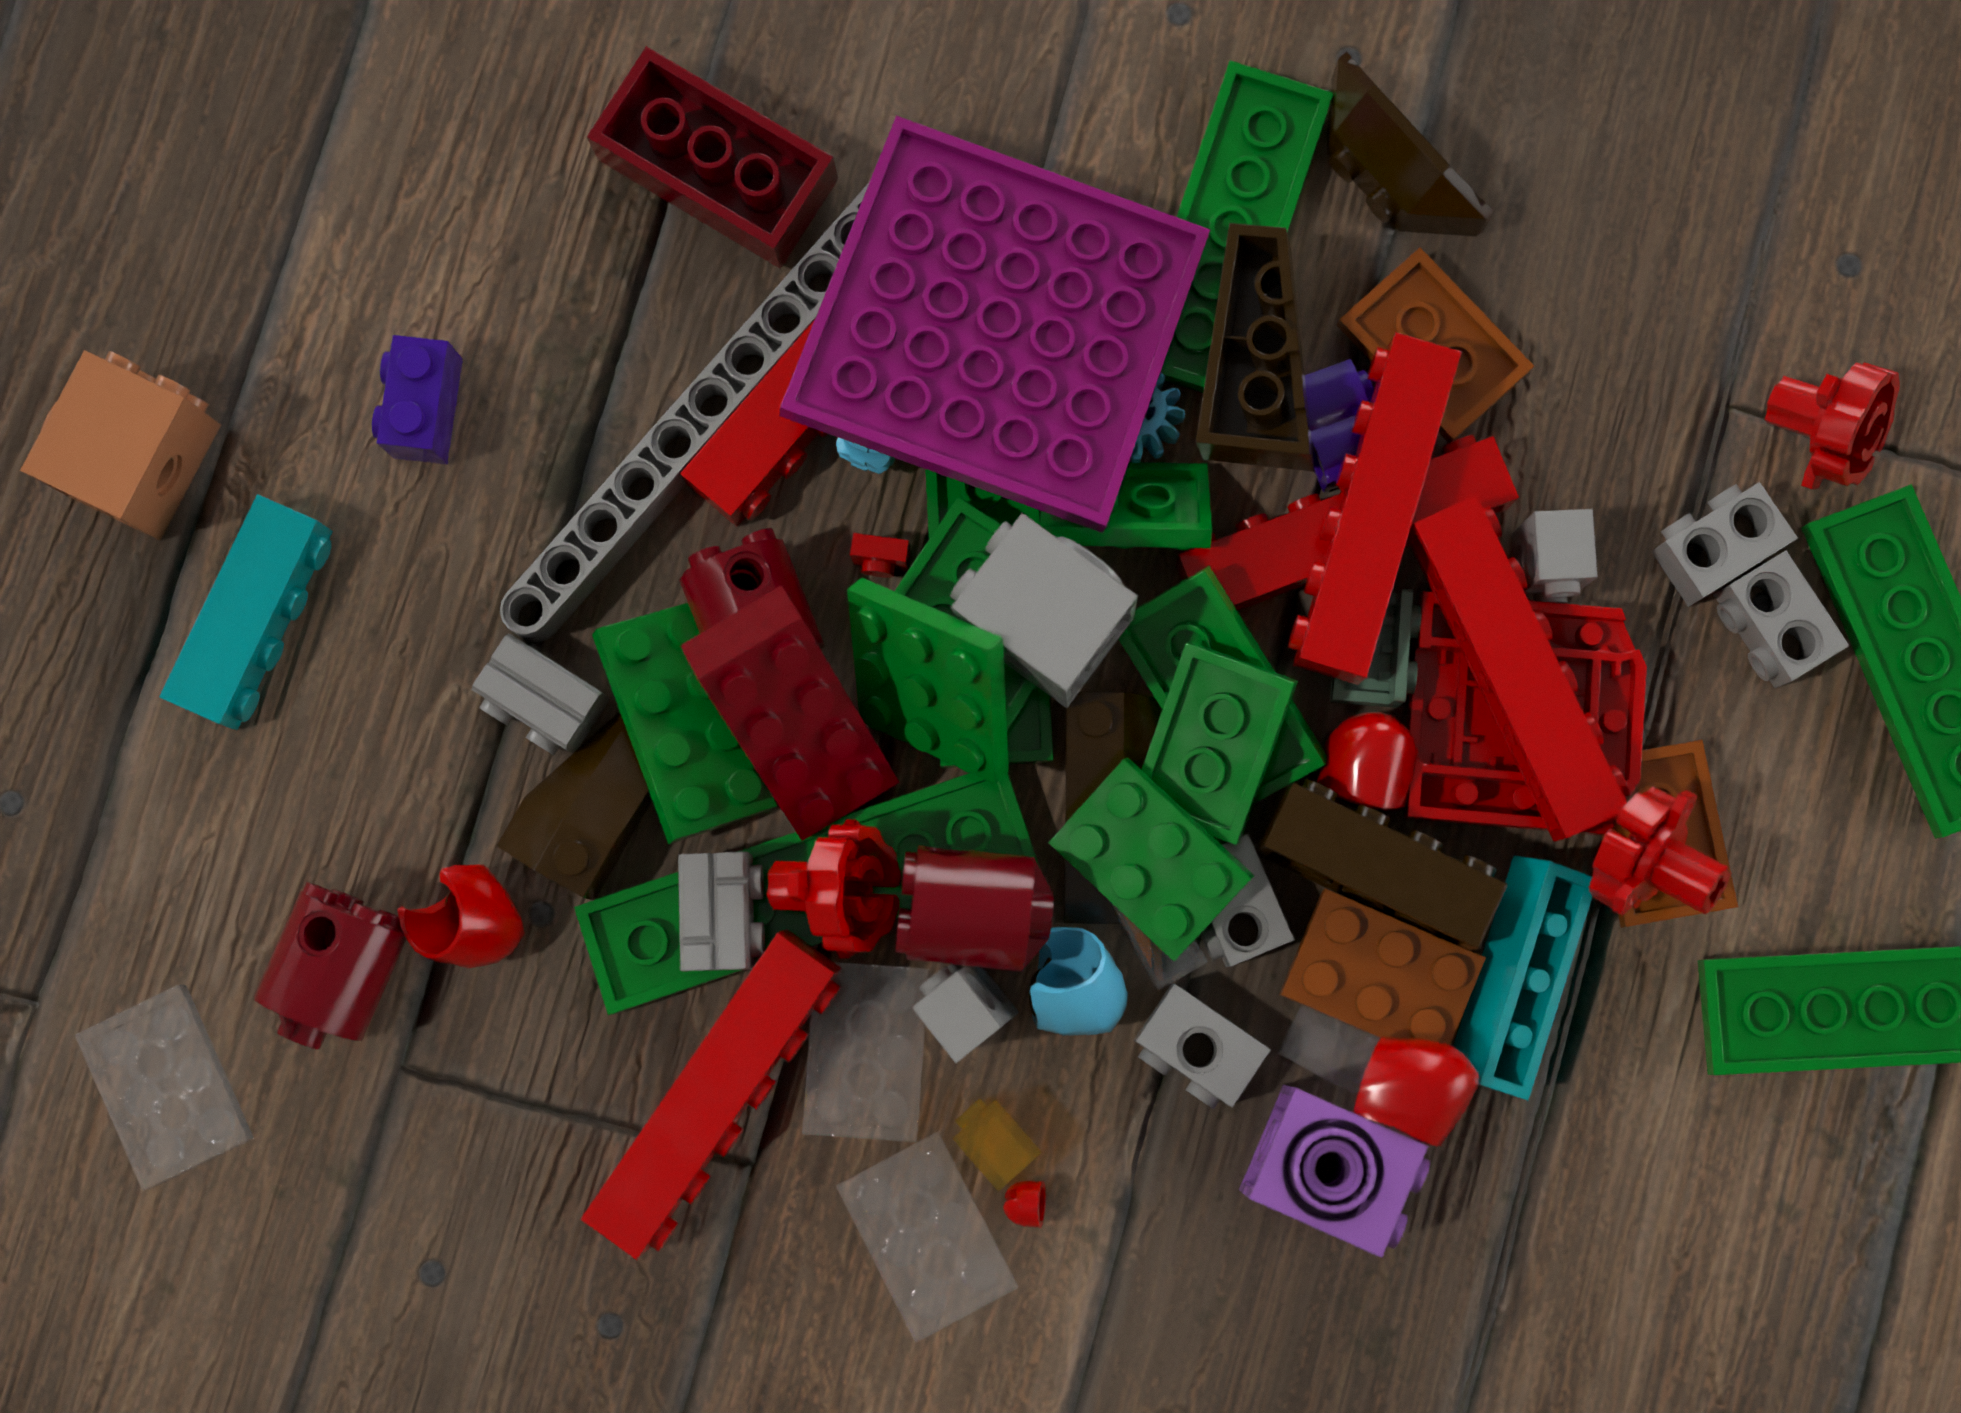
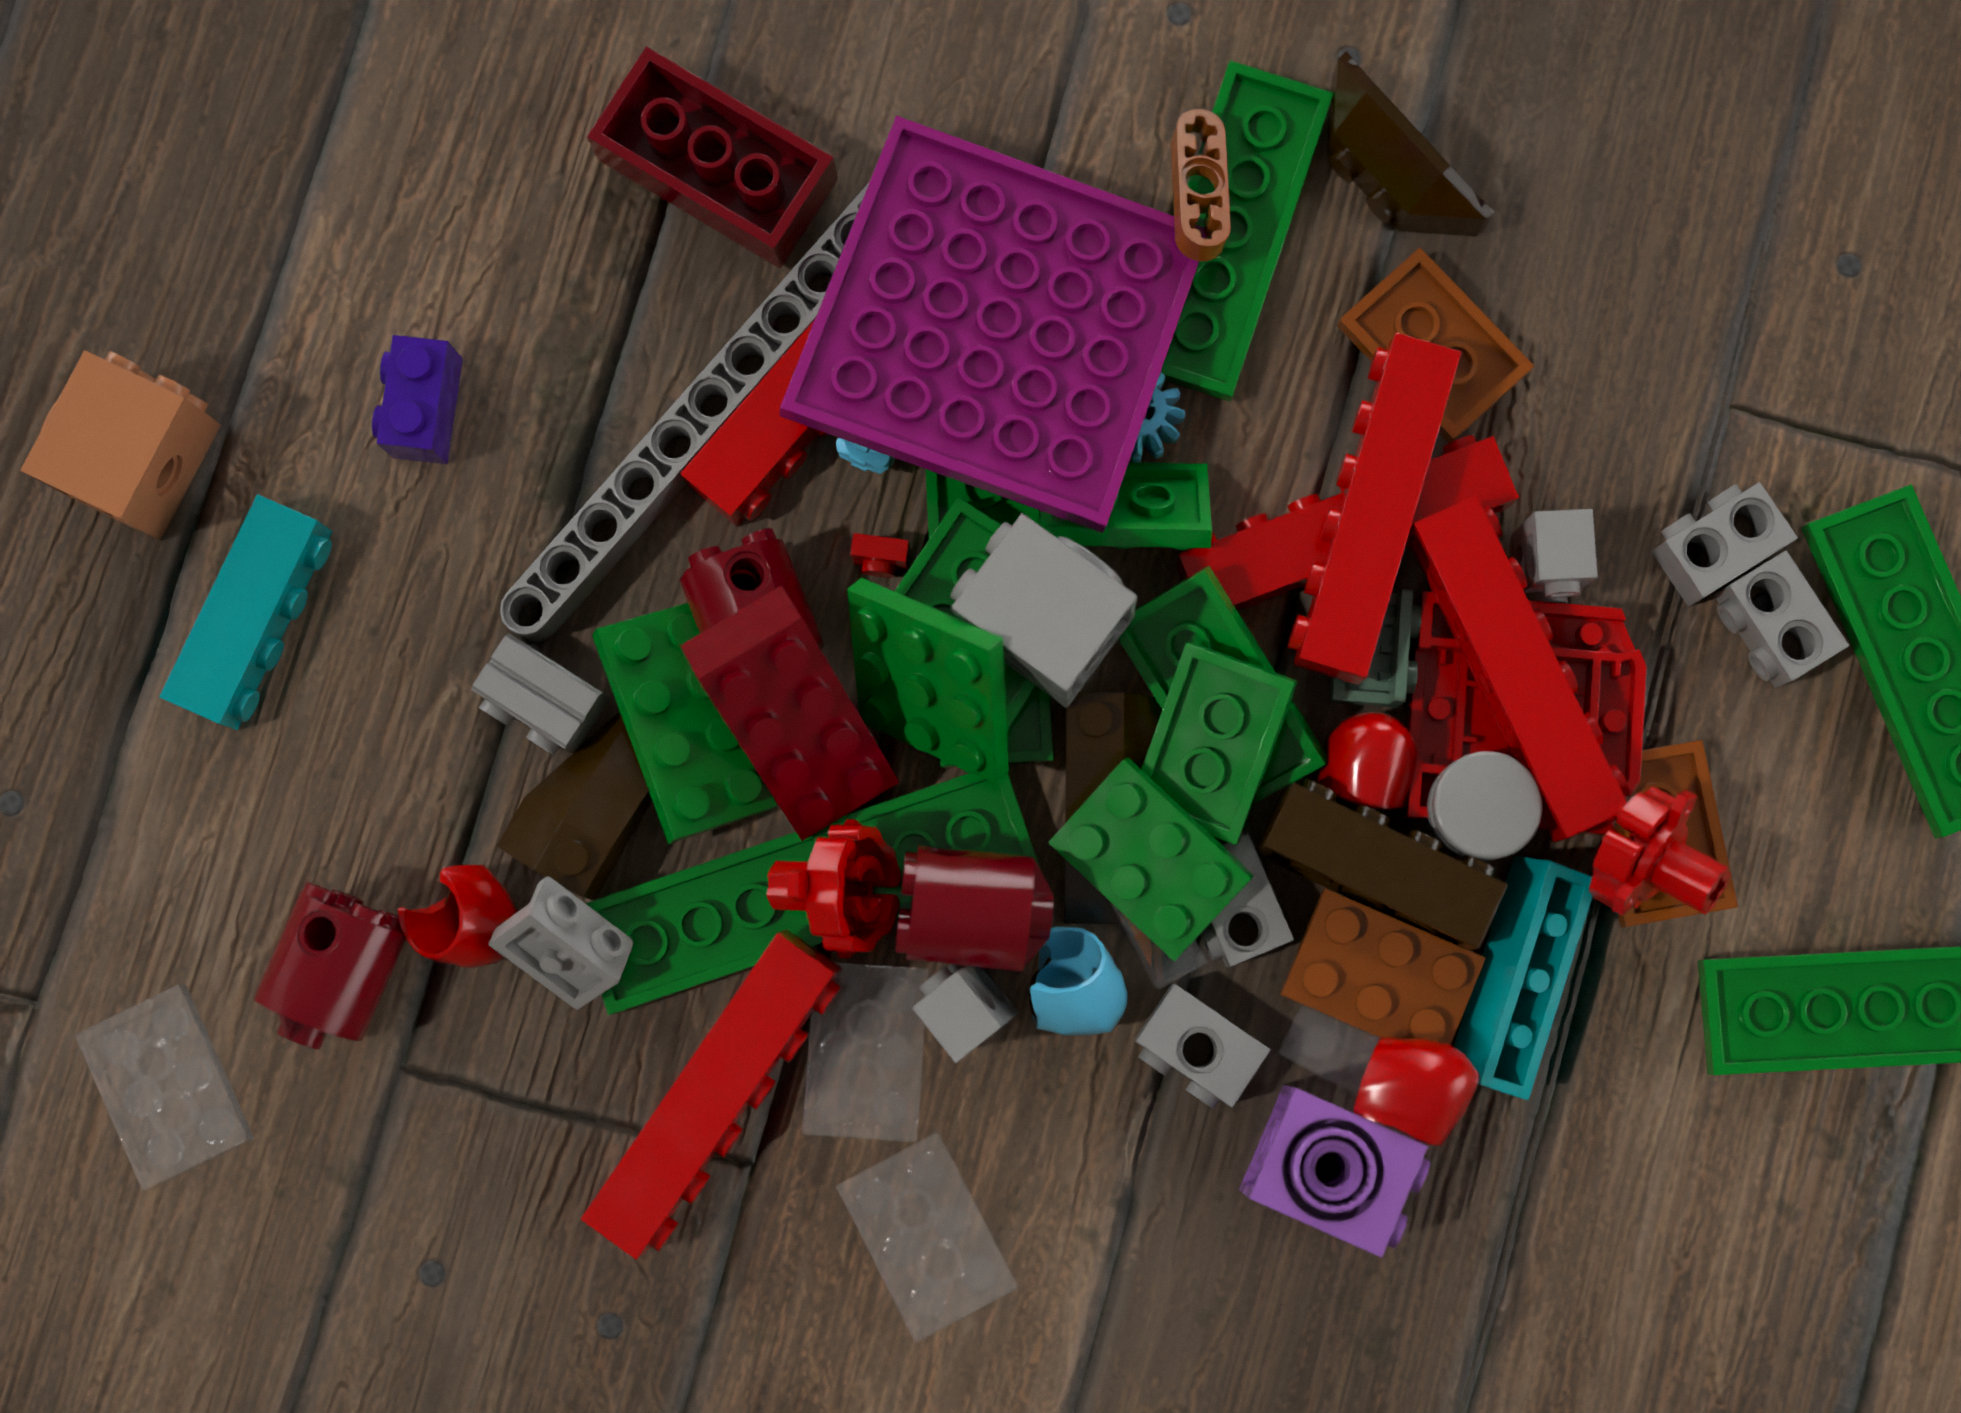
light grey brick [678,852,765,971] -> none
clear yellow brick [952,1098,1042,1192] -> none
red hinge [1003,1180,1046,1228] -> none
dark brown wedge [1196,223,1315,472] -> none
dark purple brick [1305,359,1374,492] -> none
red piece [1764,362,1900,490] -> none
none -> light grey bracket [488,877,633,1010]
none -> dark orange beam [1171,109,1231,262]
none -> light grey head [1427,751,1542,861]

